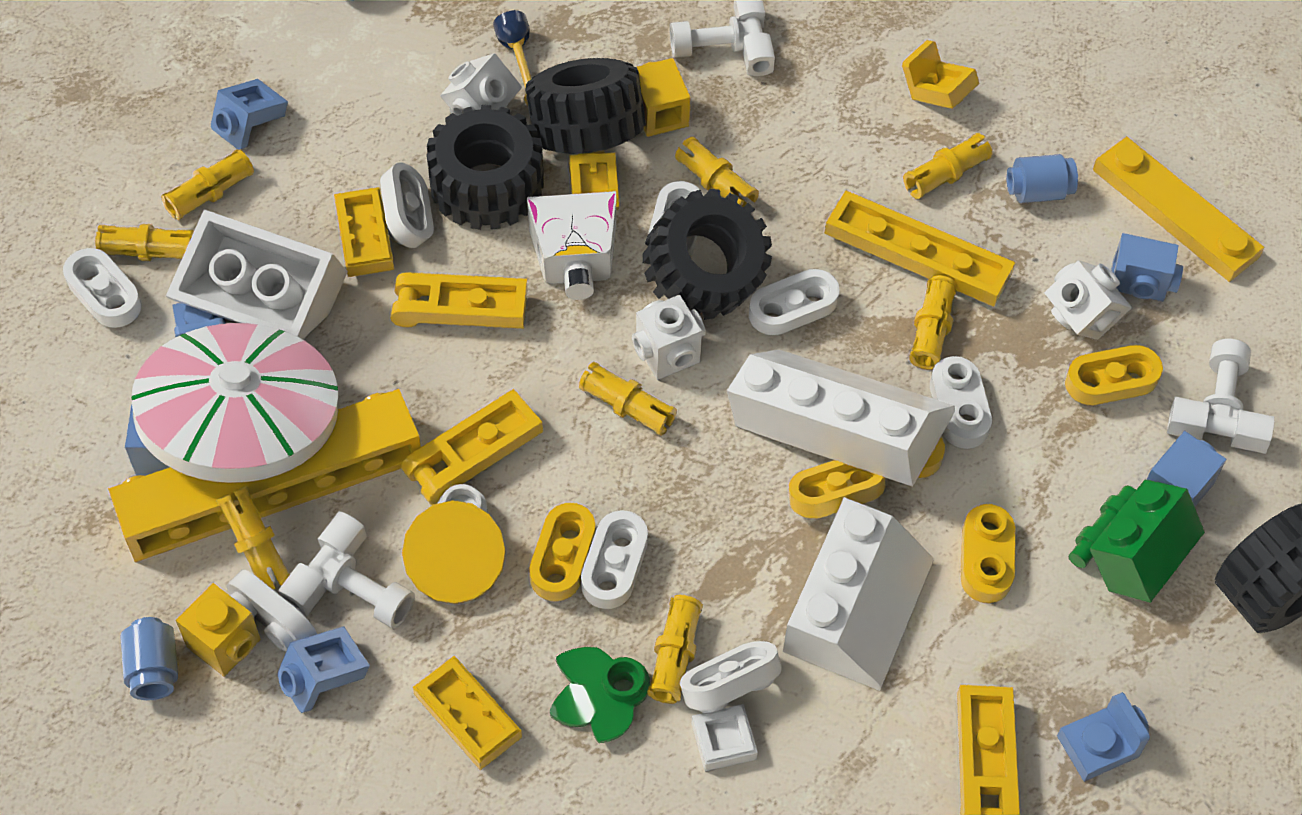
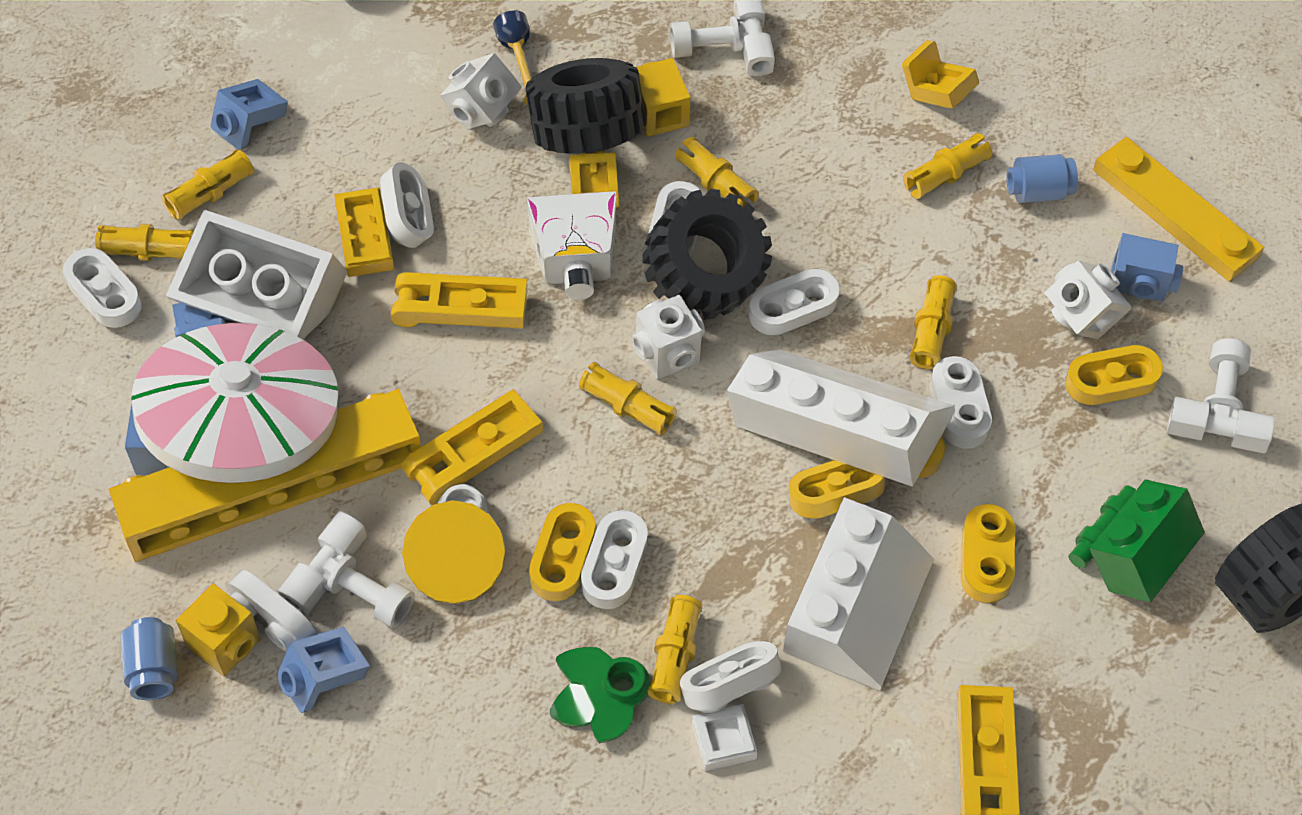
yellow pin [216,486,290,589] -> none
yellow plate [413,655,522,770] -> none
black tyre [426,105,544,230] -> none
yellow plate [824,190,1016,307] -> none
medium blue bracket [1057,692,1150,782] -> none
medium blue brick [1147,431,1227,506] -> none

